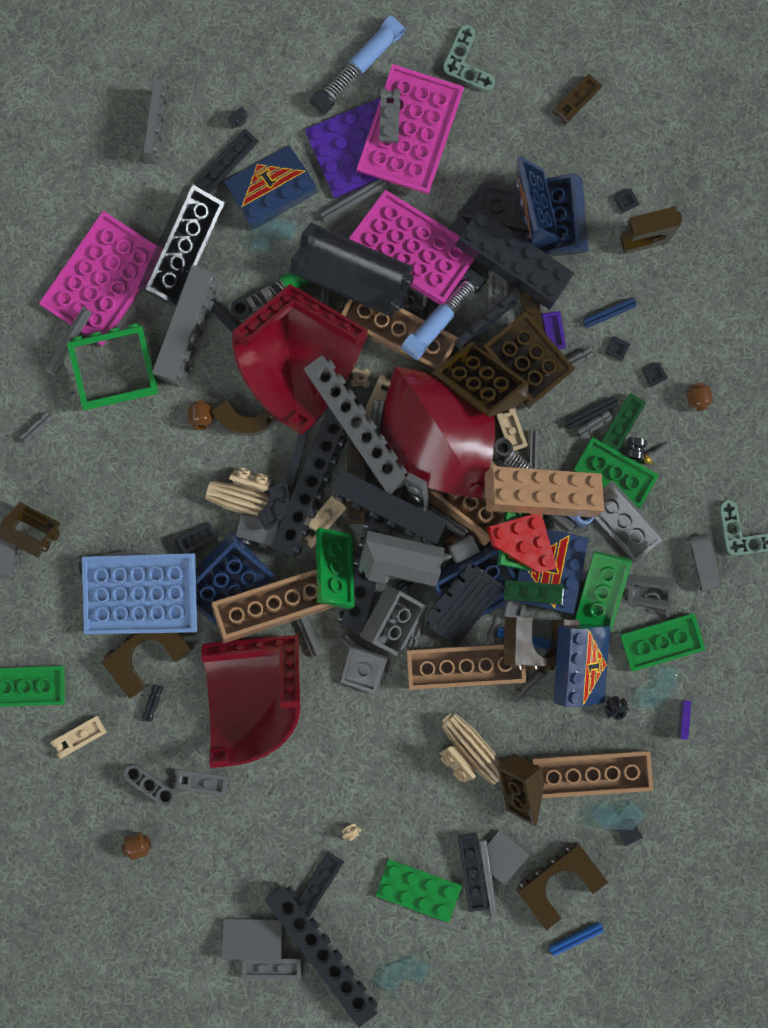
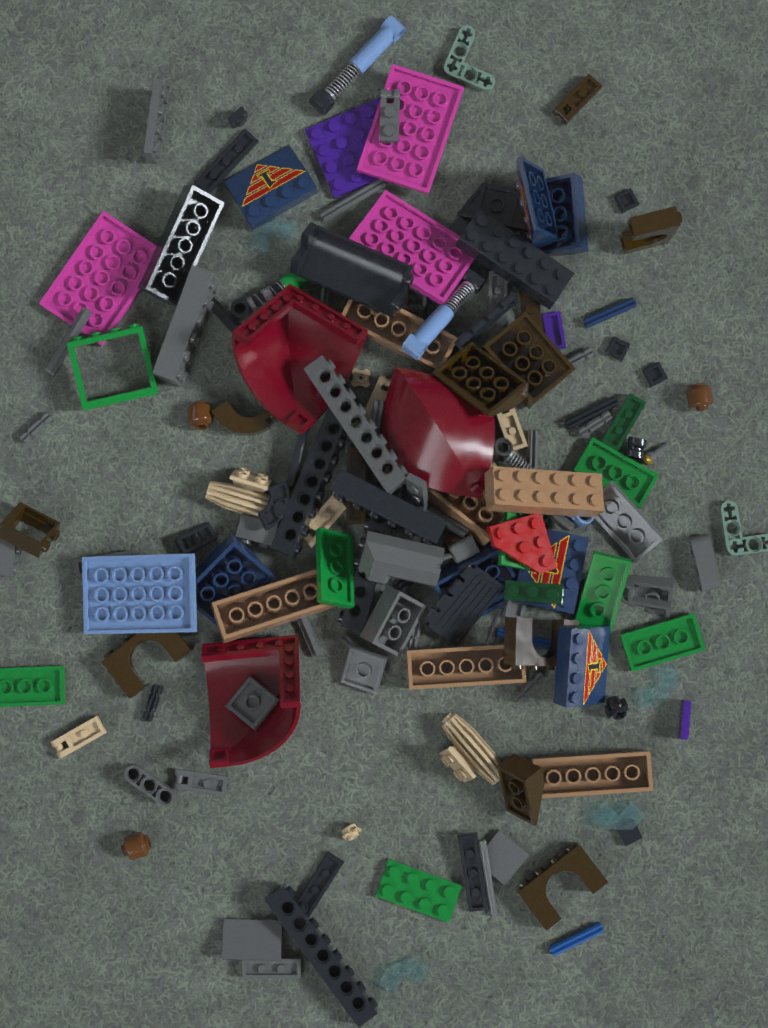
none -> dark grey tile [226,676,280,731]

